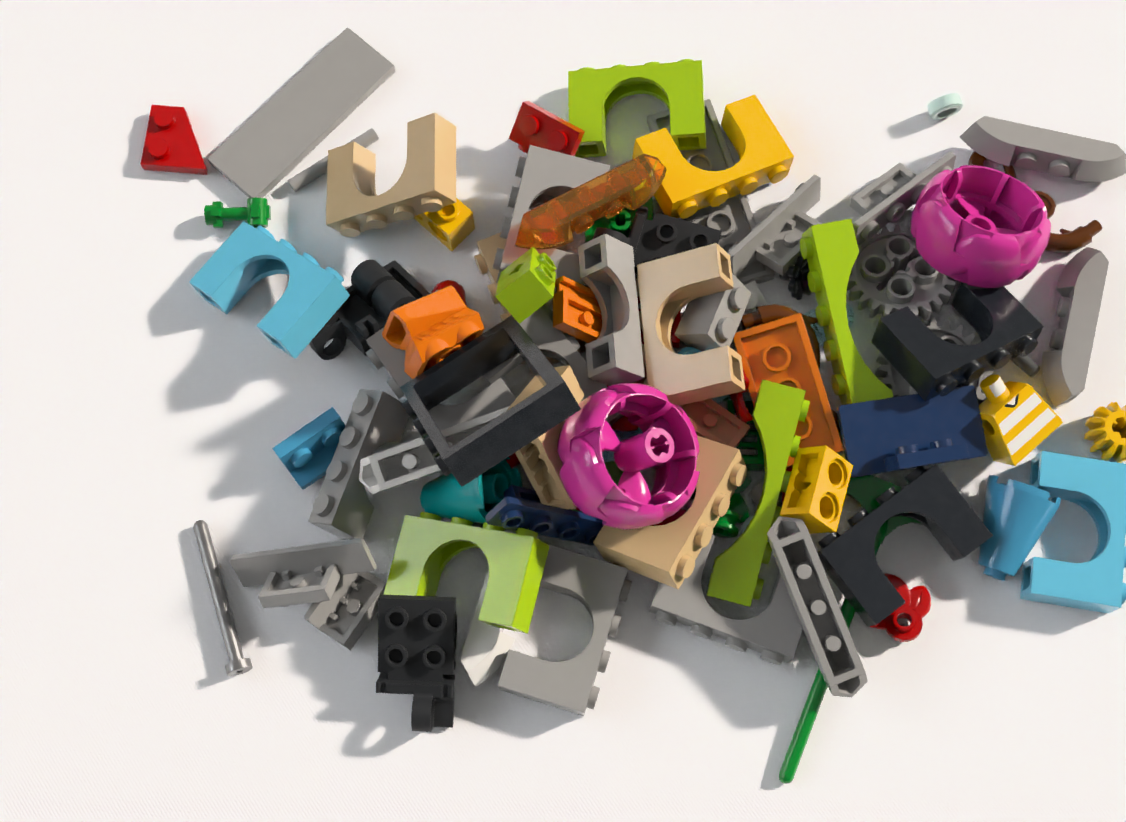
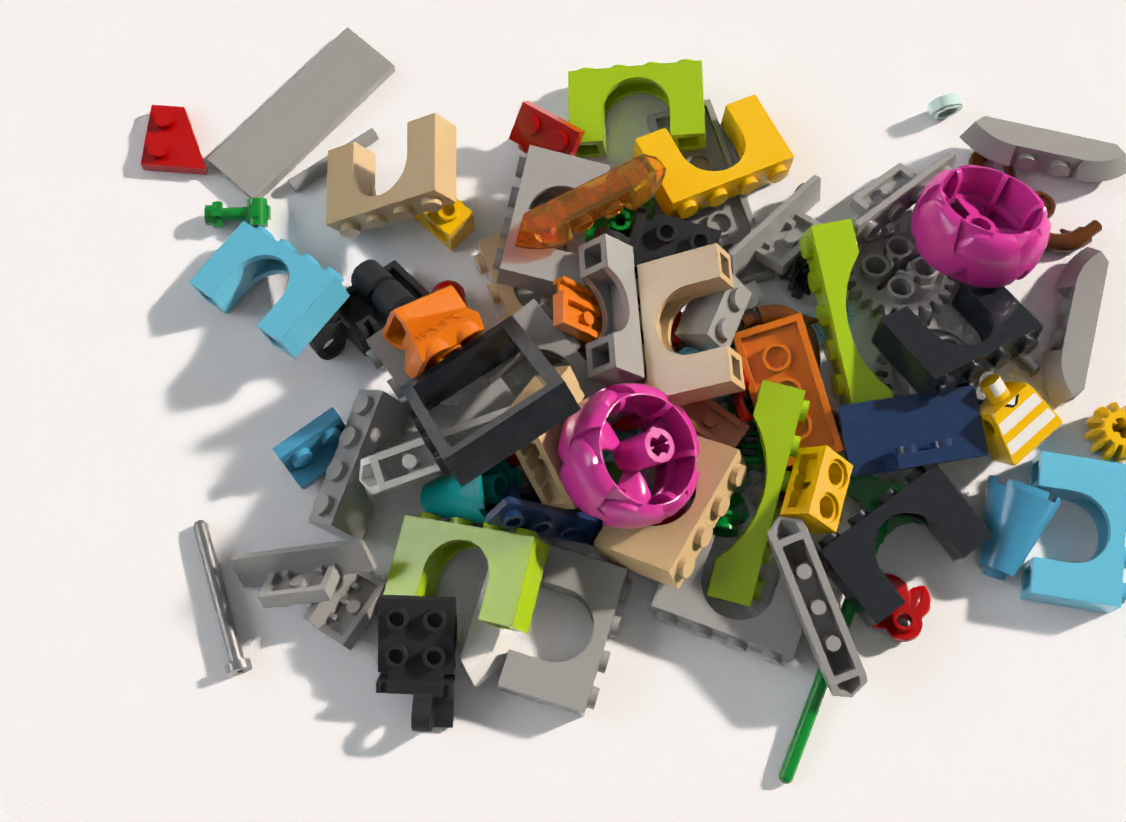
lime brick [495,247,557,324] -> none

